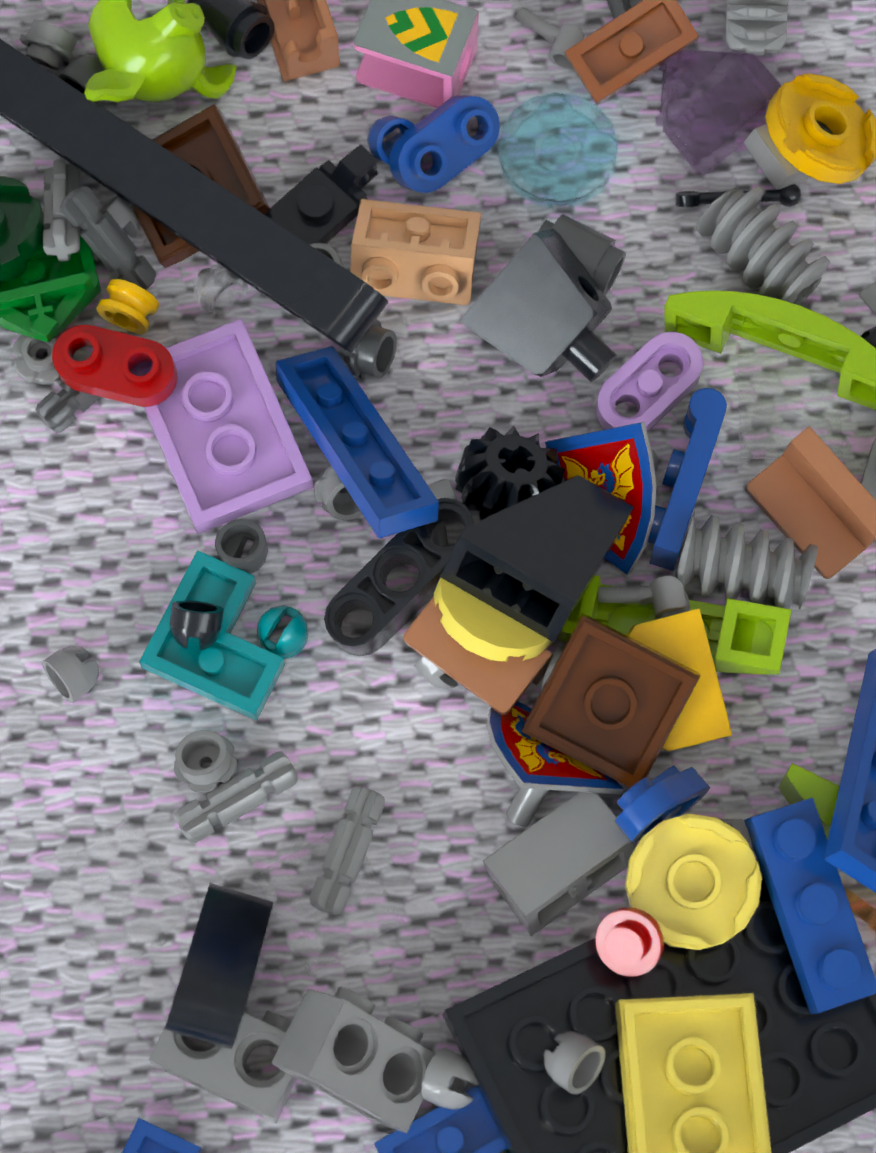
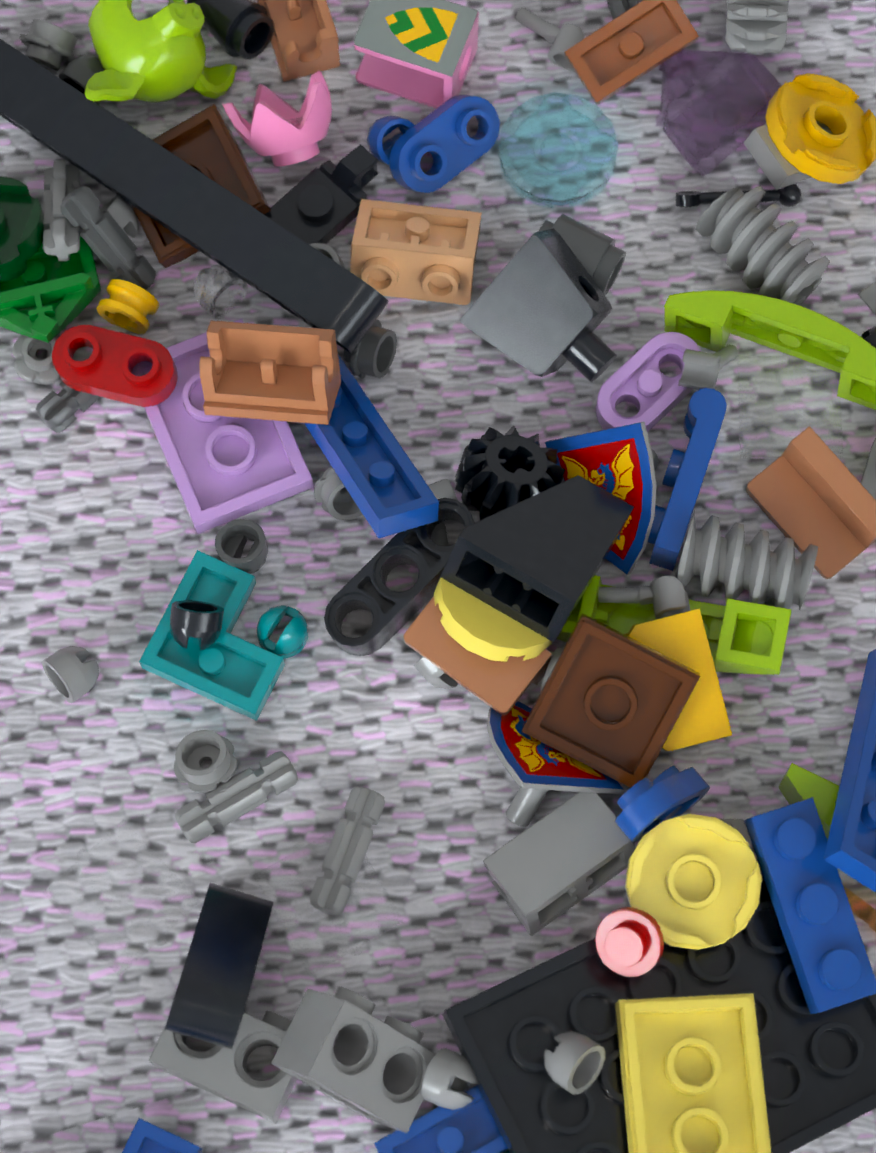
none -> nougat hinge [199,320,341,425]
none -> bright pink piece [222,70,332,167]
none -> light grey hand [678,344,738,390]

